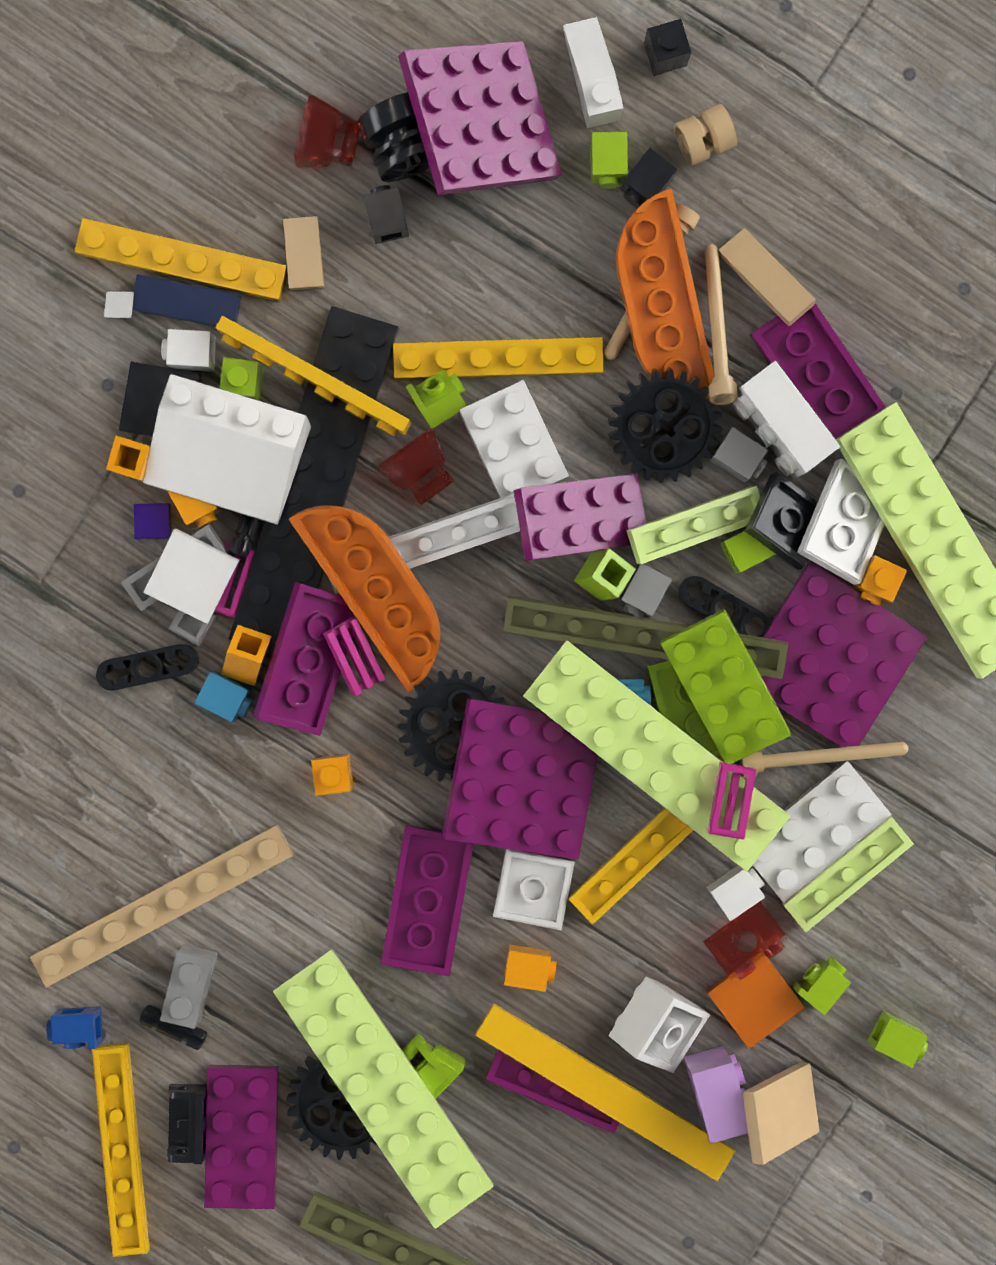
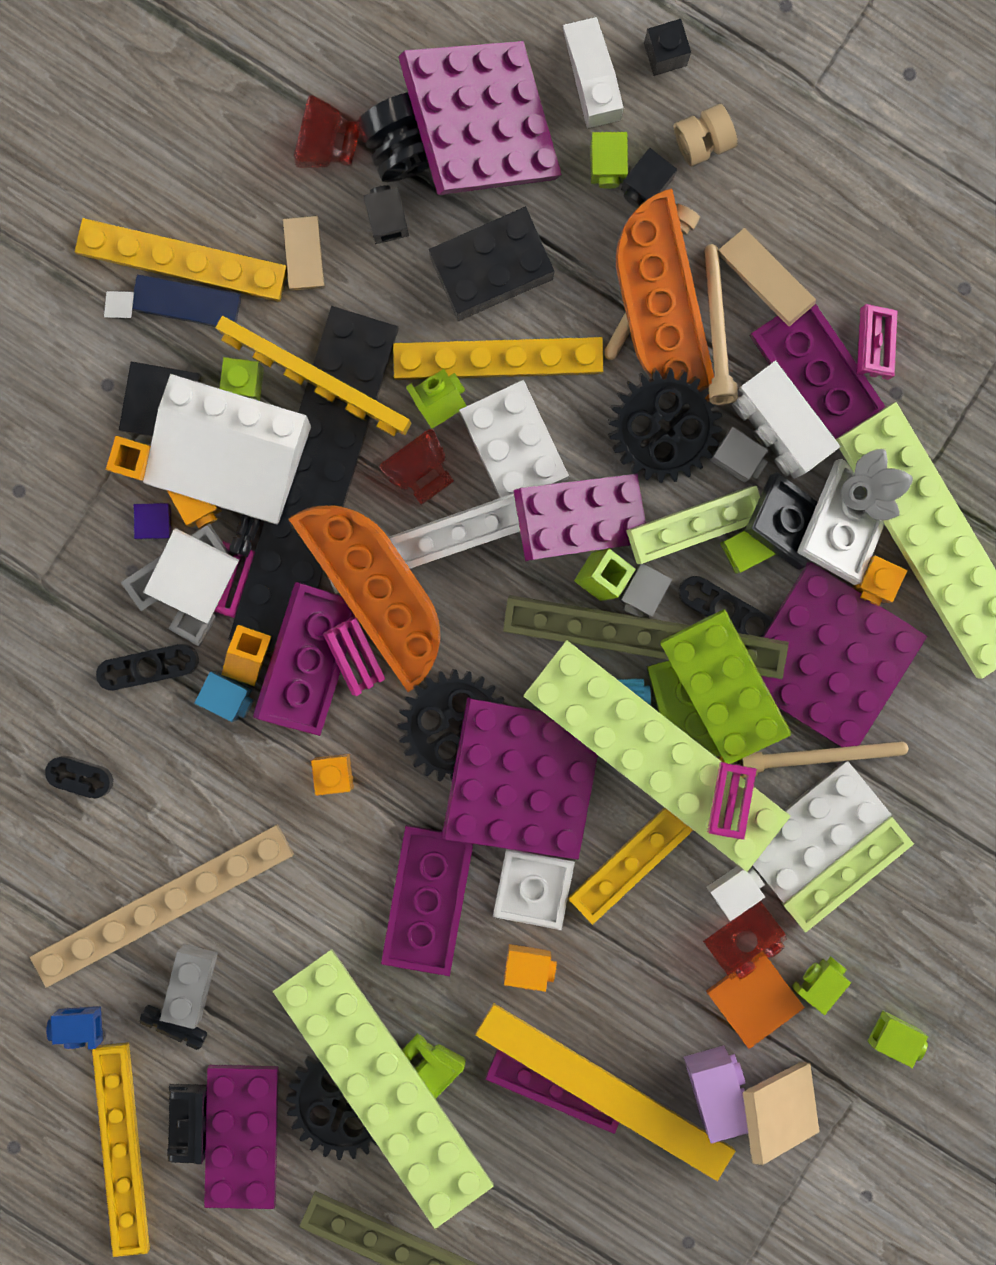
white brick [161,329,216,372] -> none
white slope [608,977,711,1073] -> none
none -> black beam [45,756,114,799]
none -> black brick [429,206,555,321]
none -> light grey plate [841,449,913,521]
none -> dark pink tile [857,304,898,380]

